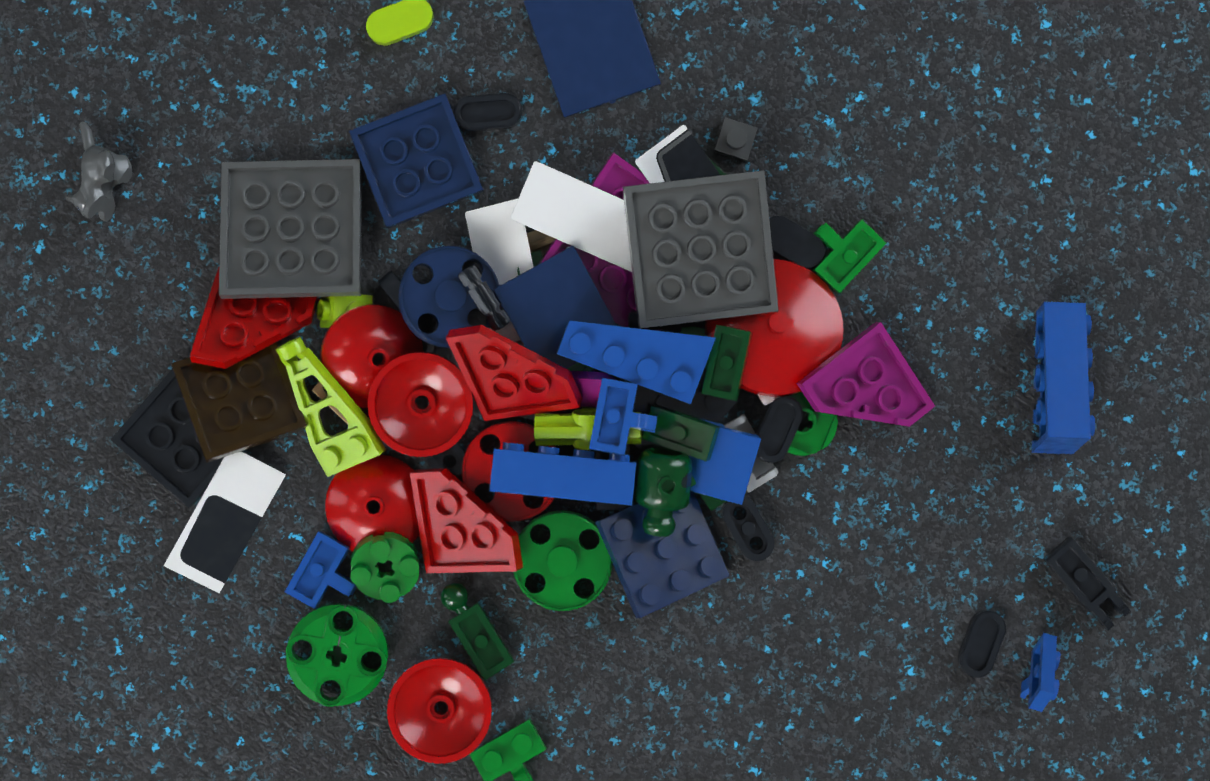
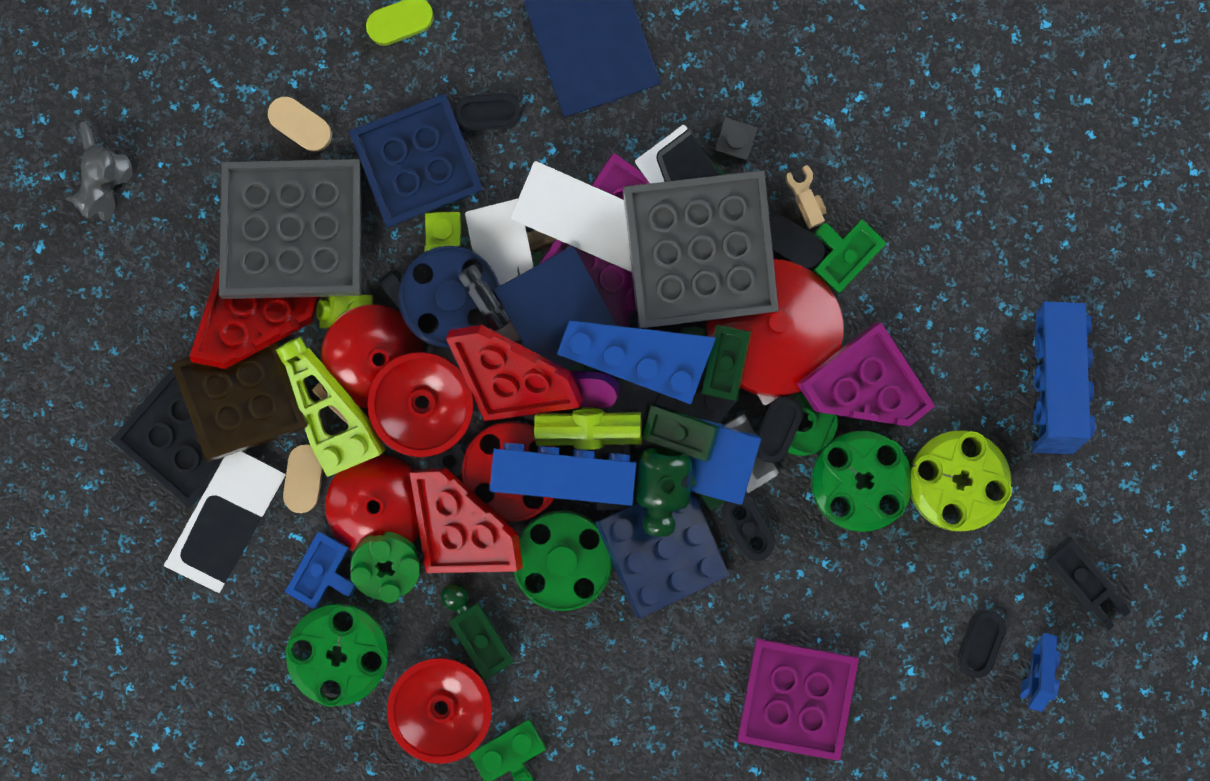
blue plate [589,378,657,456] -> none
none -> tan tile [268,97,332,152]
none -> tan tile [283,444,323,513]
none -> lime bracket [424,212,462,252]
none -> magenta plate [737,638,859,761]
none -> tan plate [785,165,827,230]
none -> green piece [810,431,912,532]
none -> lime piece [910,431,1012,532]

